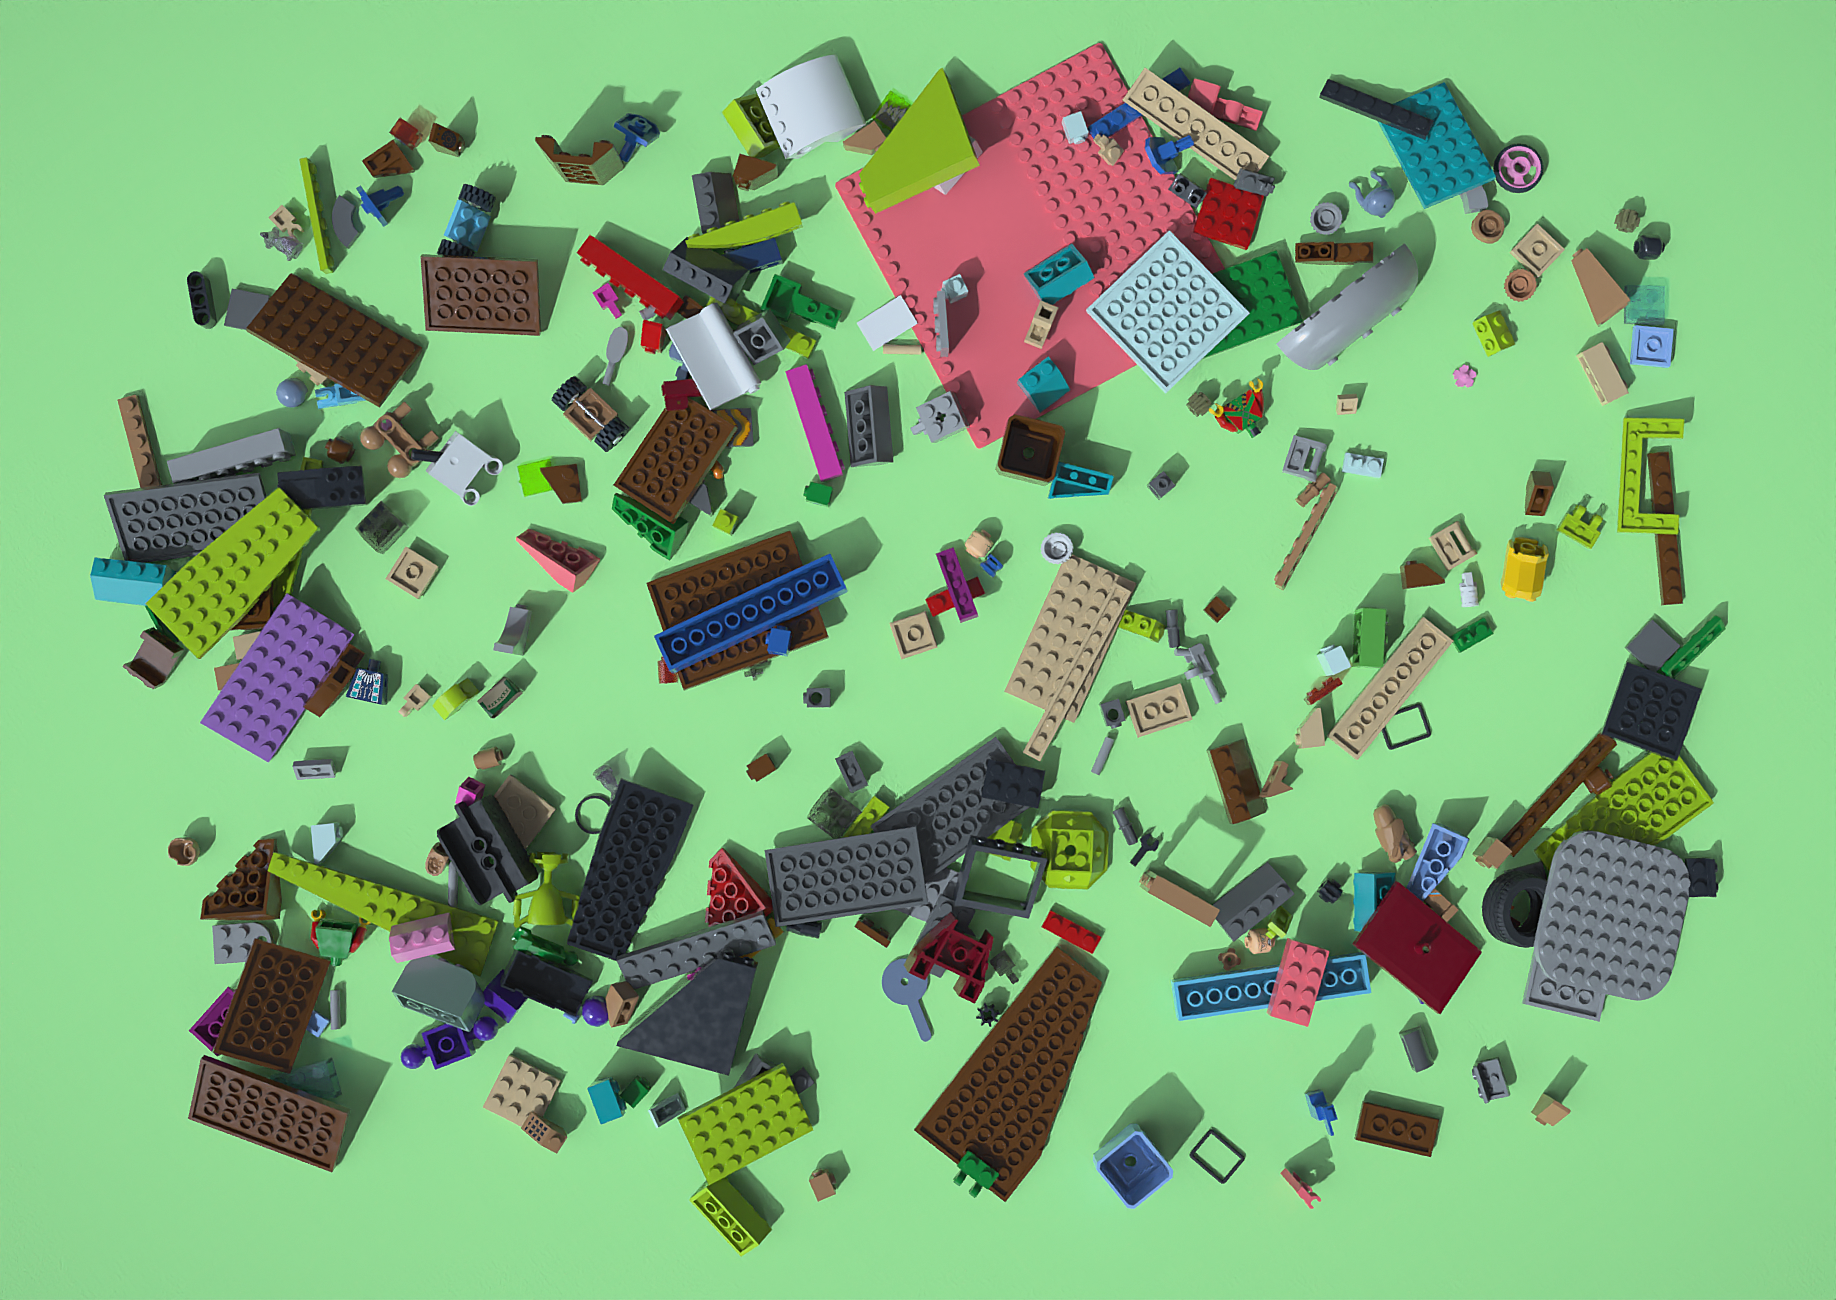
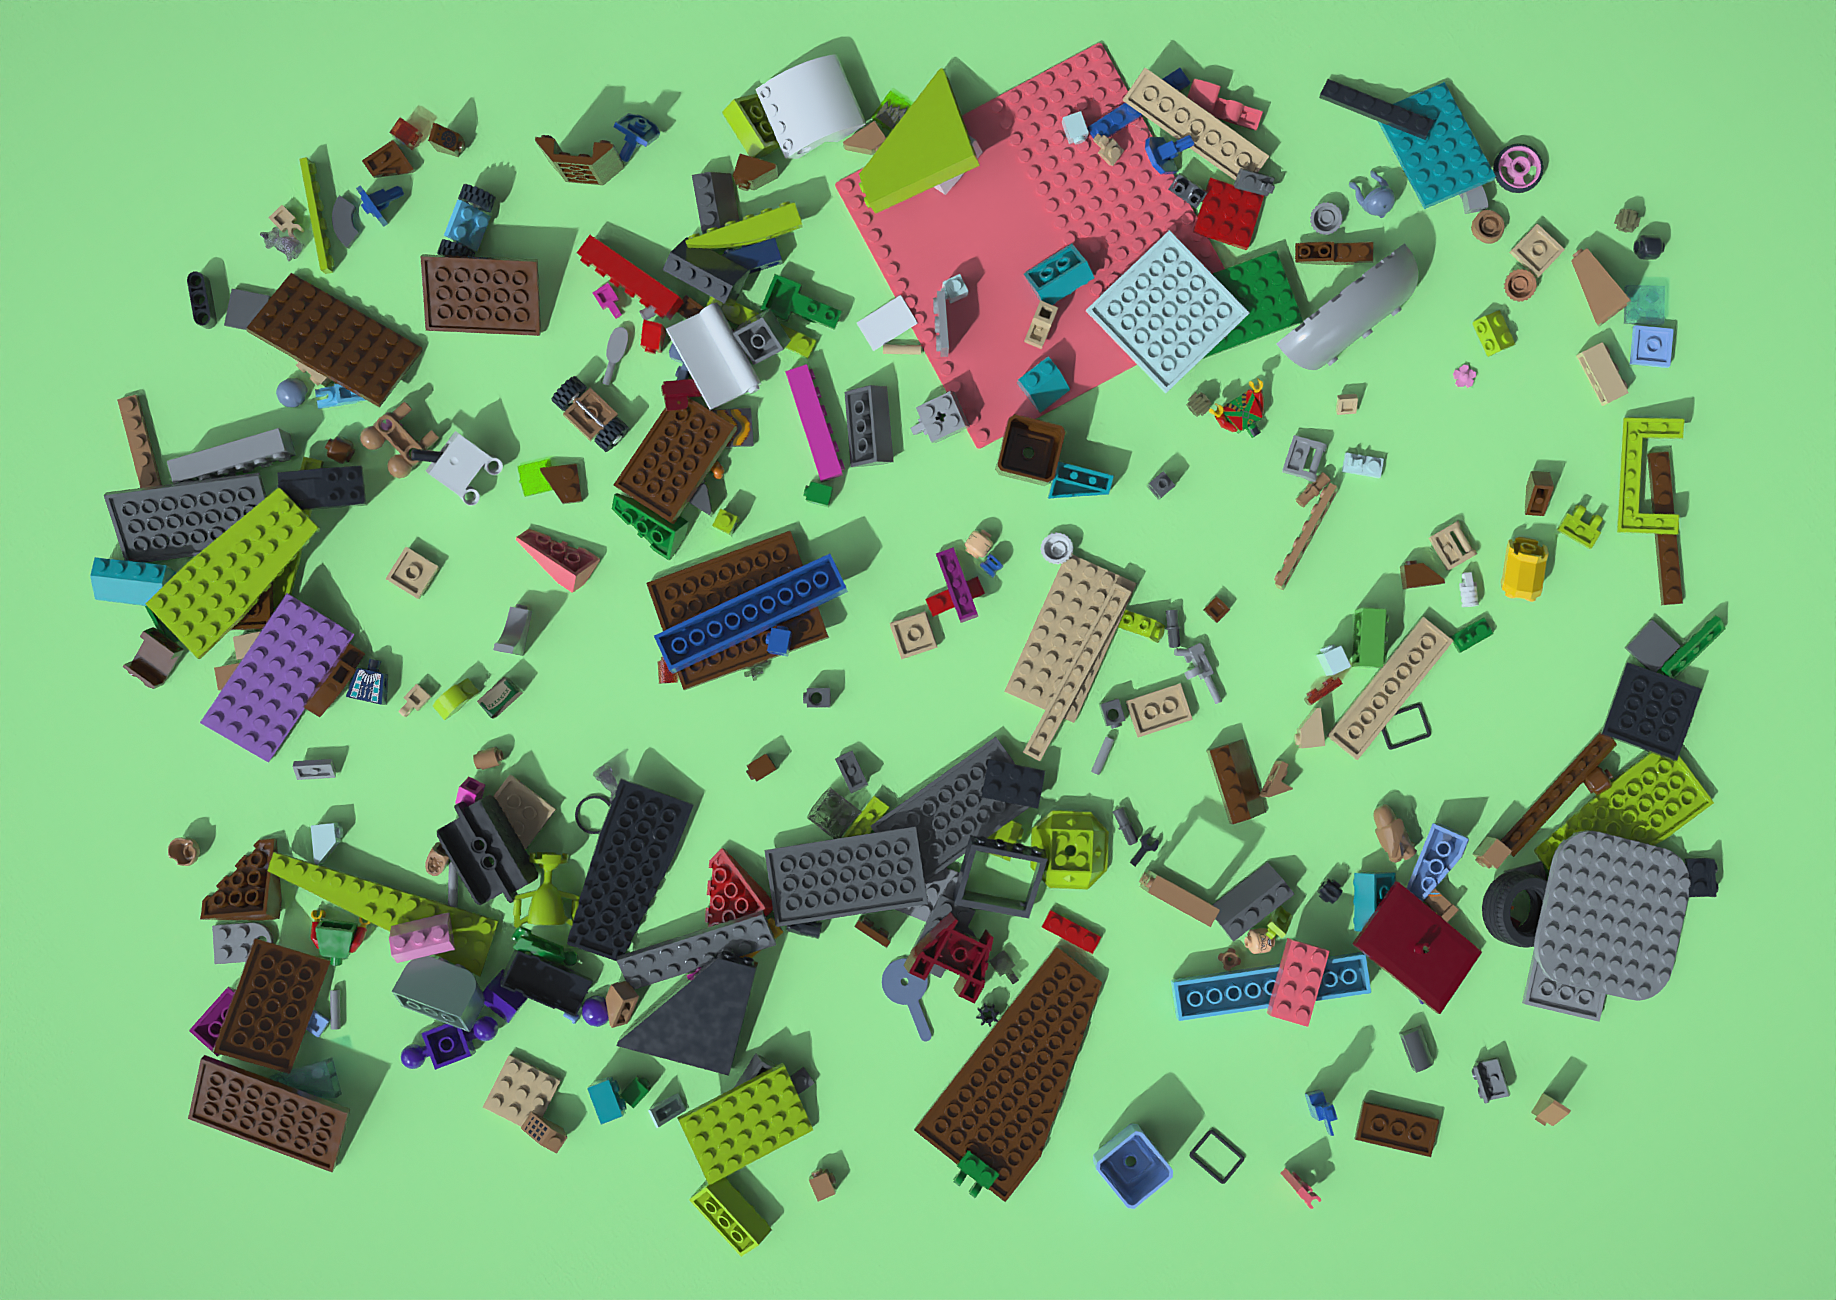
clear smoke slope [355,500,409,554] -> none

